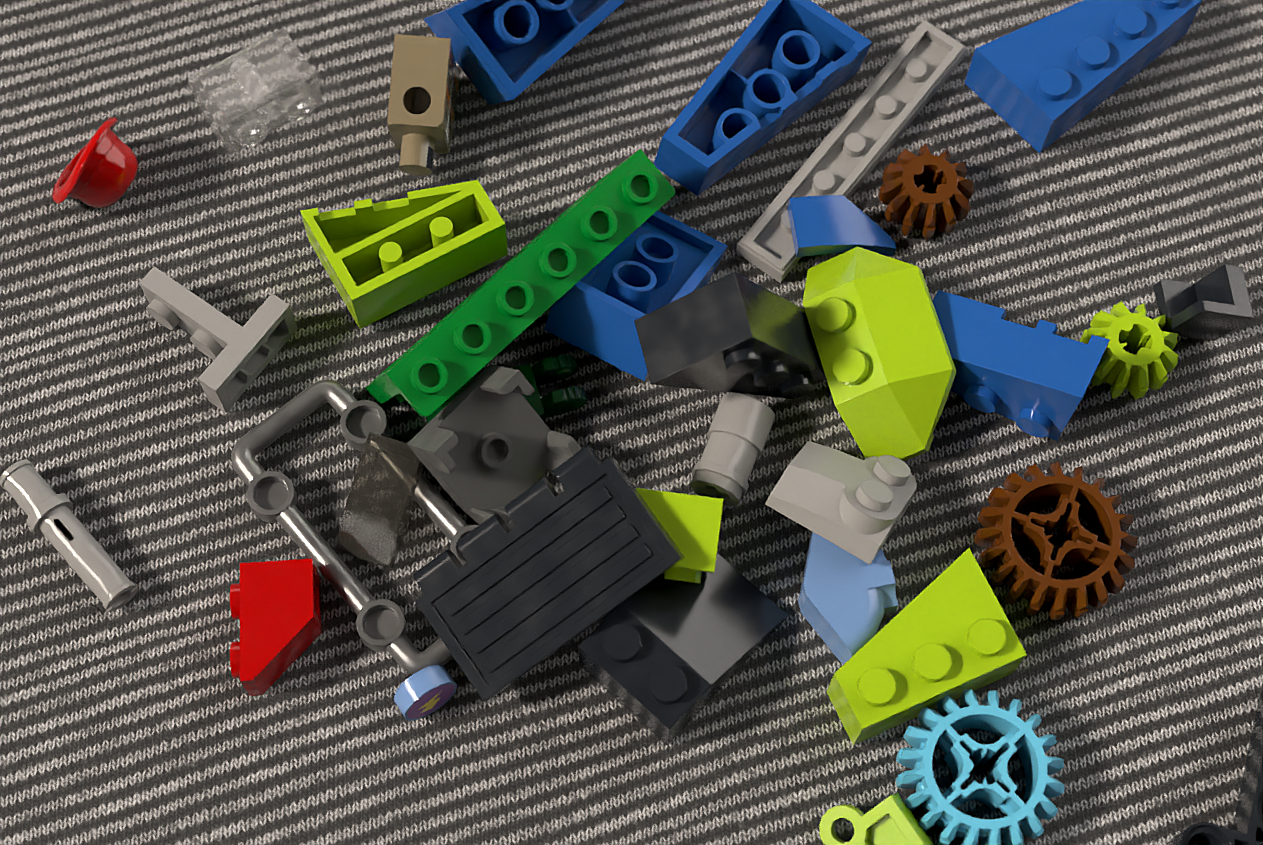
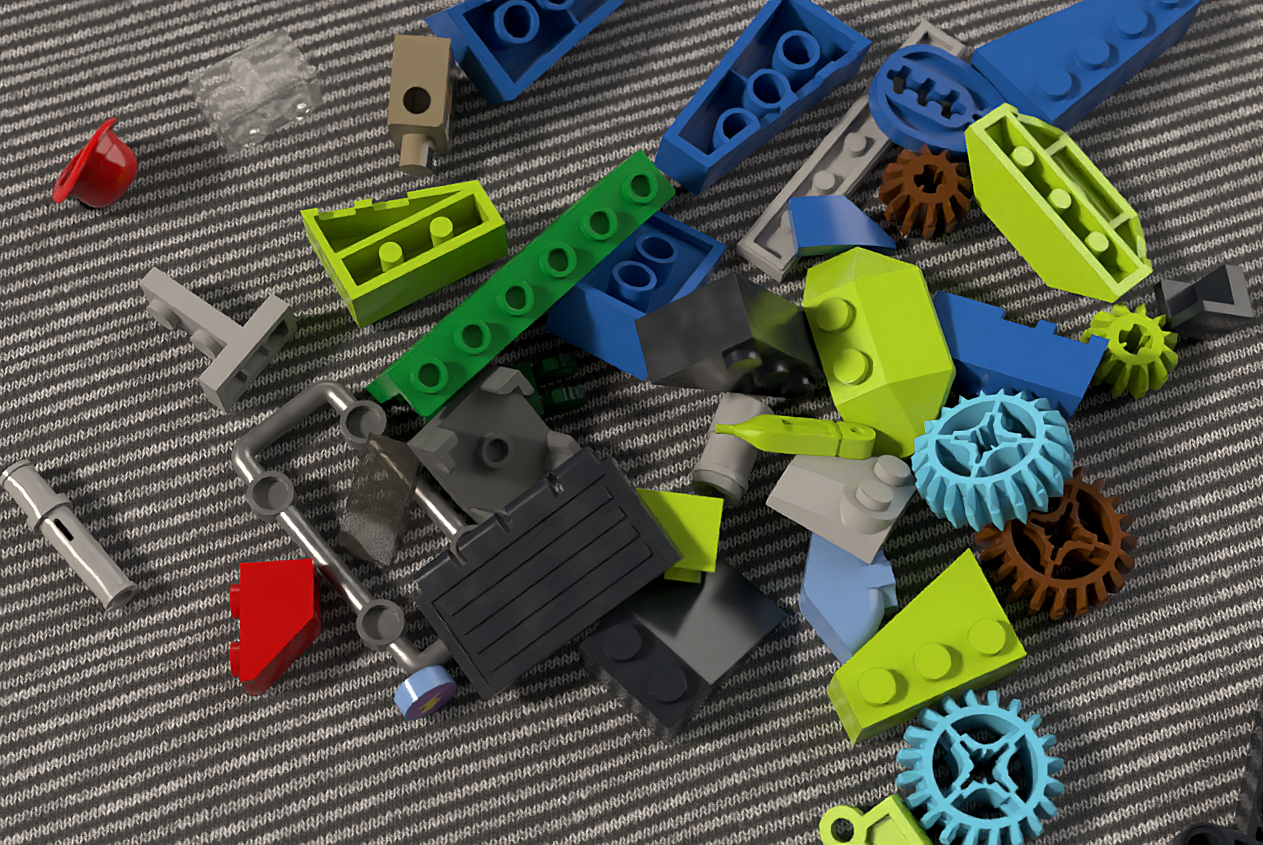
none -> lime piece [715,414,876,460]
none -> blue piece [869,44,1007,163]
none -> medium azure gear [911,386,1075,533]
none -> lime wedge [964,102,1153,303]

